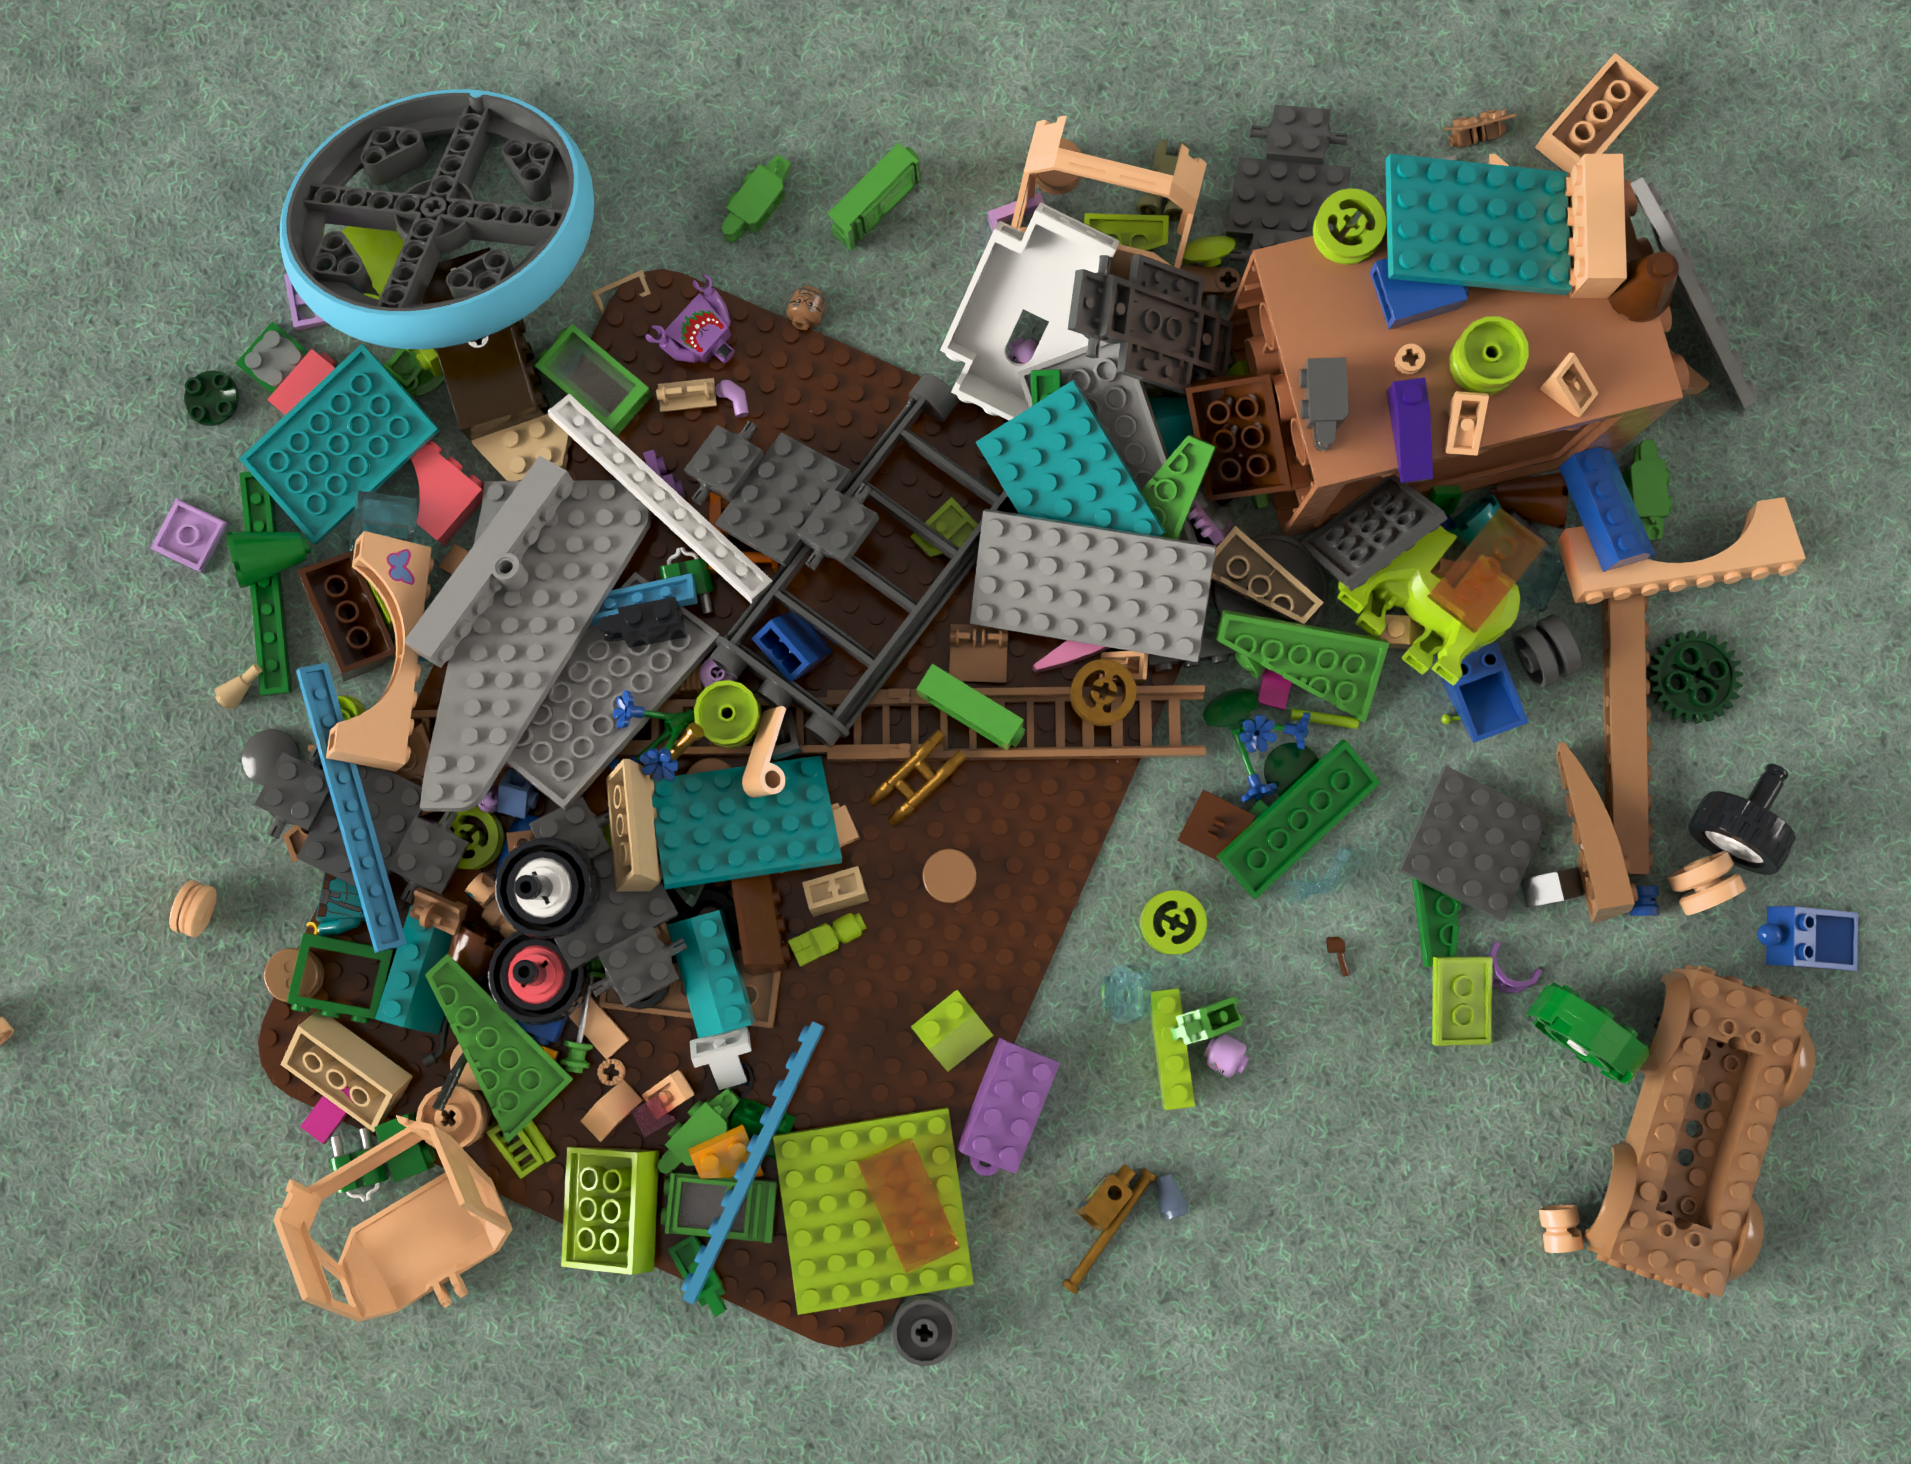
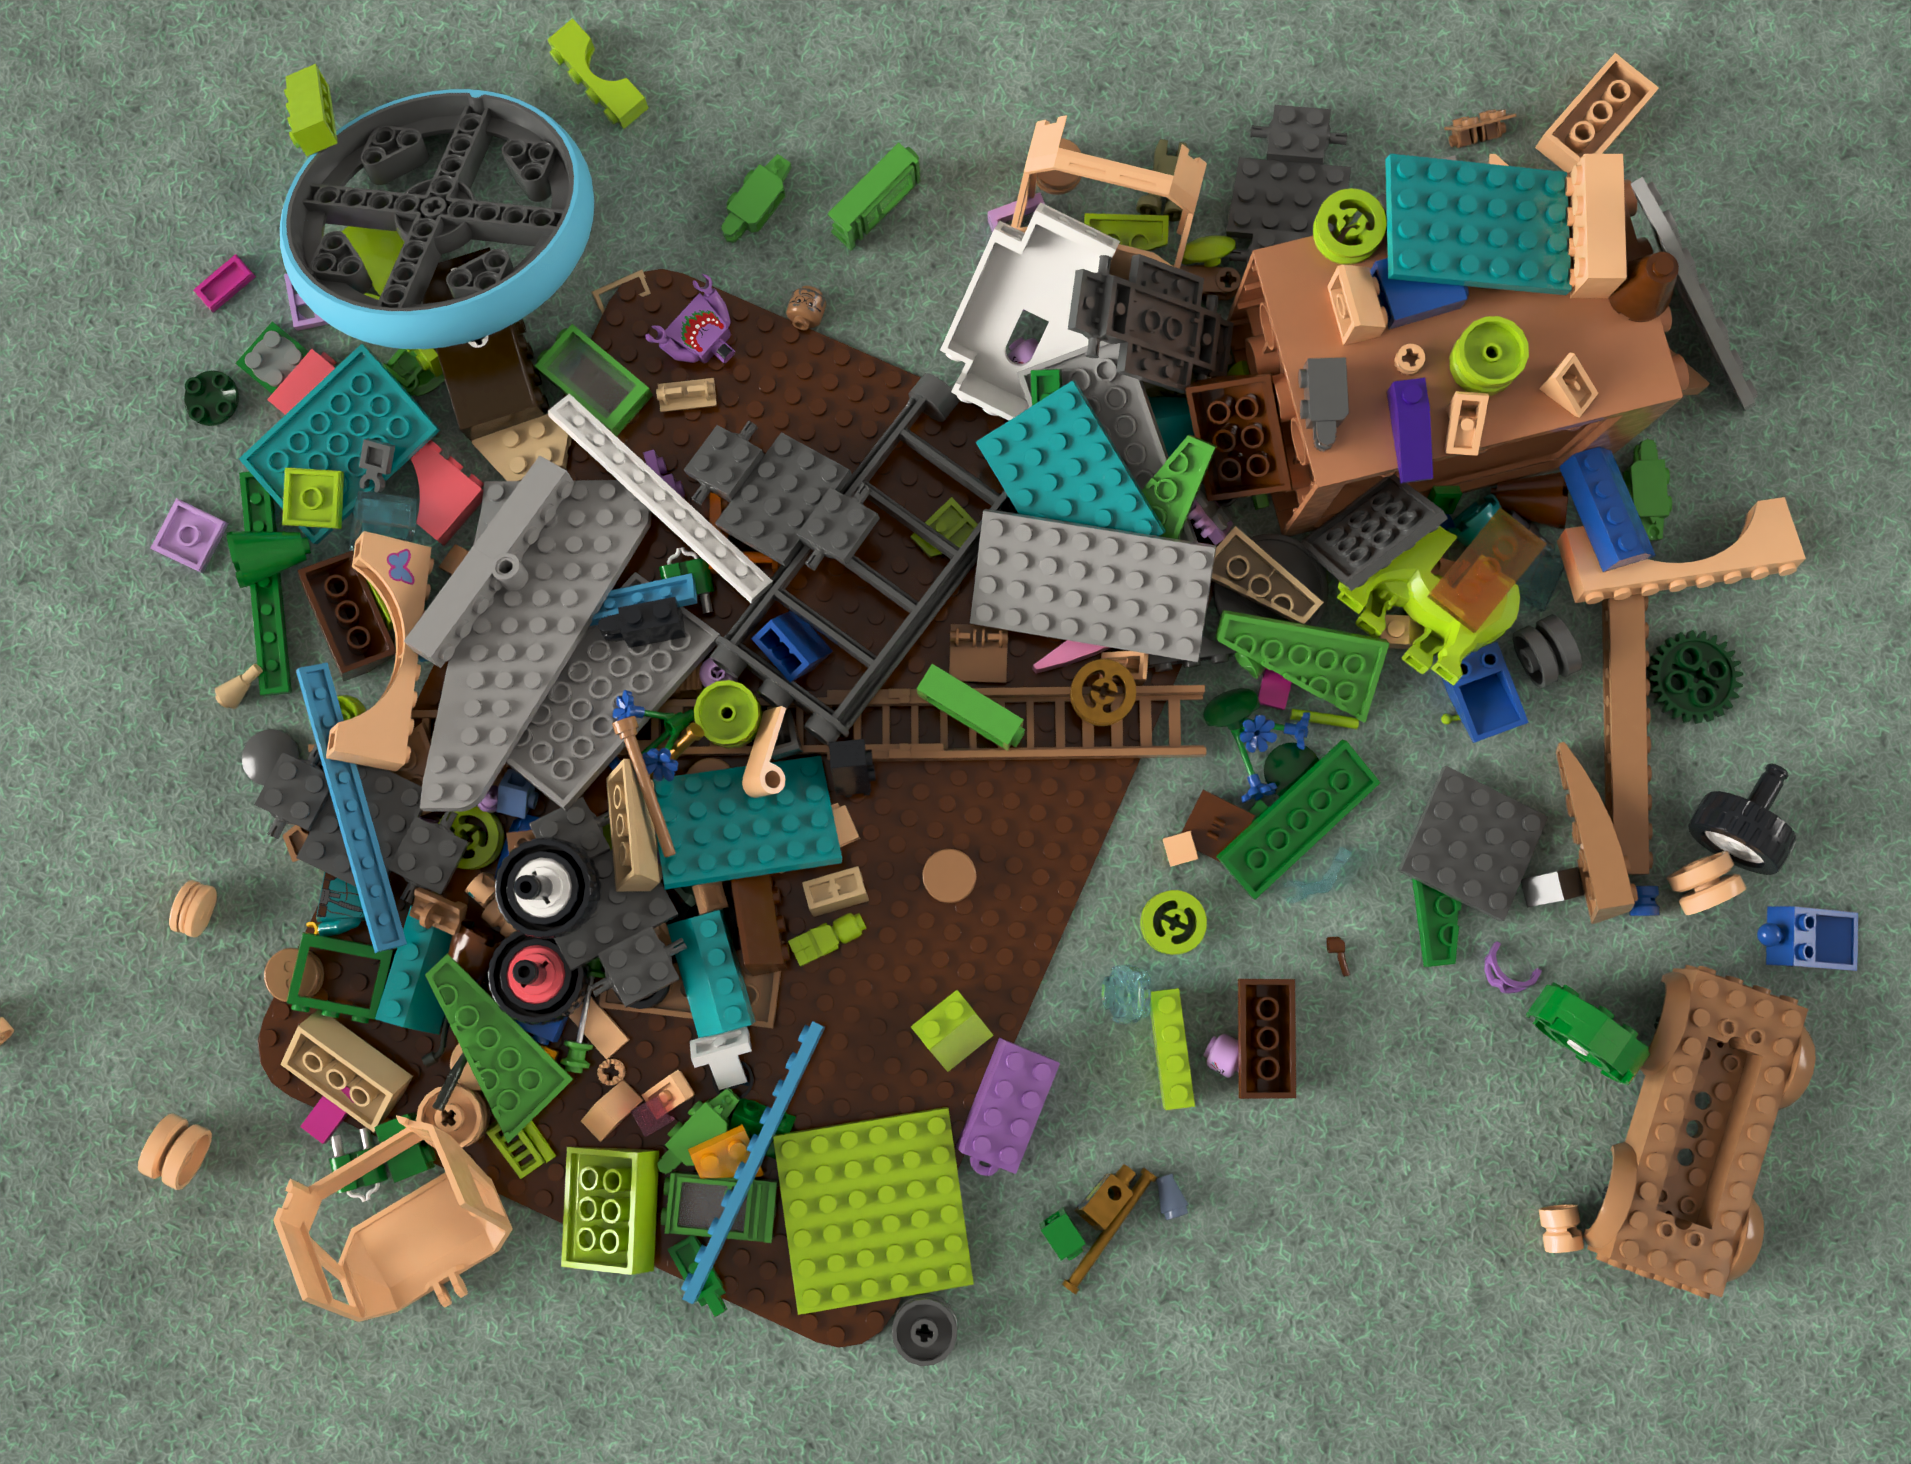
lavender arm [715,380,749,417] -> none
clear orange tile [857,1138,960,1273] -> none
pearl gold piece [868,729,966,826] -> none
bright green hinge [1170,996,1245,1045] -> none
lime tile [1432,956,1493,1046] -> none
none -> light nougat wheel [138,1113,212,1190]
none -> dark pink tile [193,254,256,313]
none -> lime tile [282,468,344,529]
none -> lime brick [284,64,338,157]
none -> dark grey plate [359,438,395,493]
none -> lime arch [547,18,649,129]
none -> medium nougat piece [612,716,676,858]
none -> light nougat tile [692,881,728,915]
none -> black hinge [829,739,876,798]
none -> green brick [1039,1207,1086,1261]
none -> light nougat tile [1162,830,1199,867]
none -> reddish brown slope [1238,979,1296,1099]
none -> light nougat slope [1327,265,1388,345]

